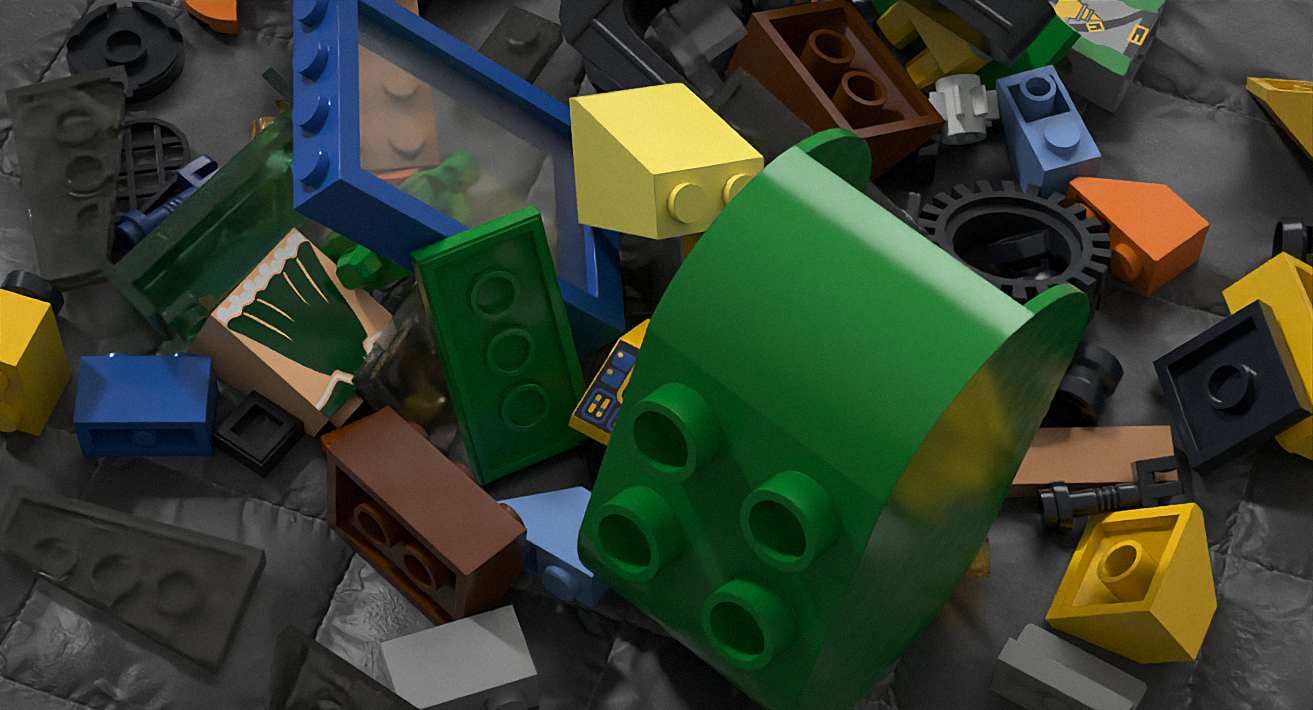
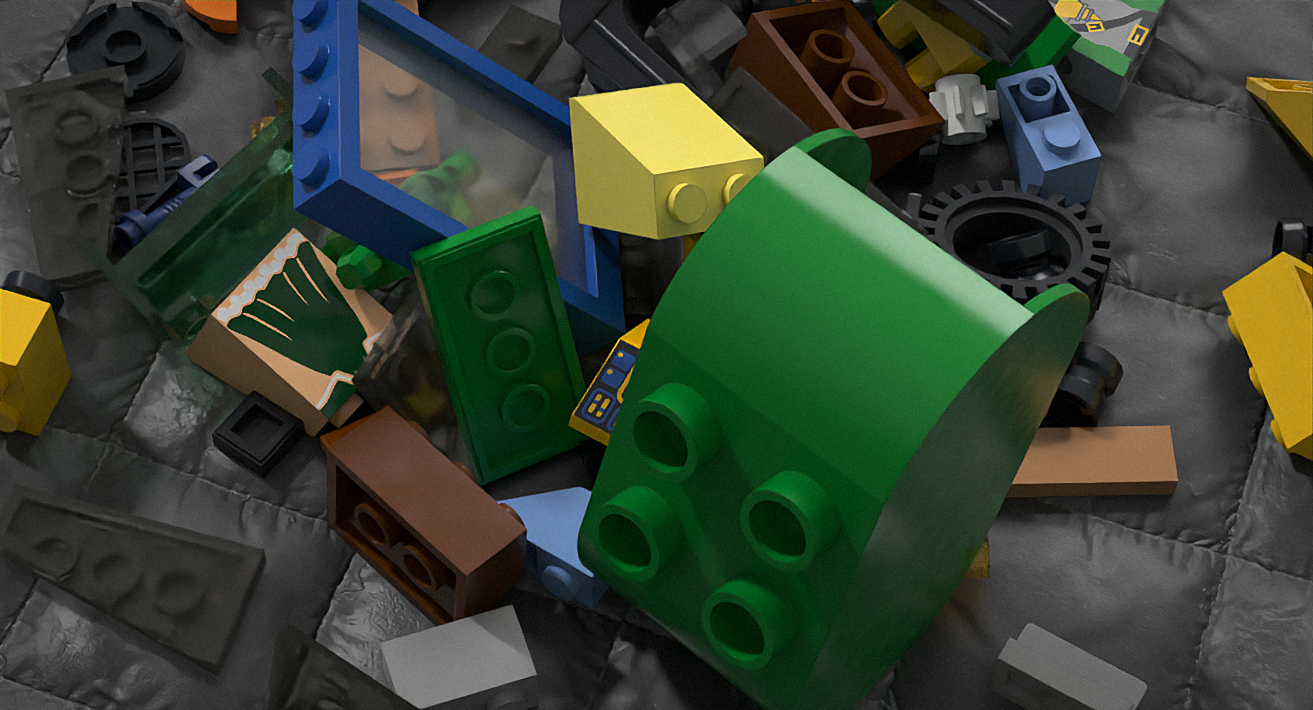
blue brick [73,352,219,457] -> none
black hinge [1037,455,1185,534] -> none
yellow slope [1045,503,1217,664] -> none
orange slope [1064,176,1210,297] -> none
black plate [1153,299,1313,476] -> none

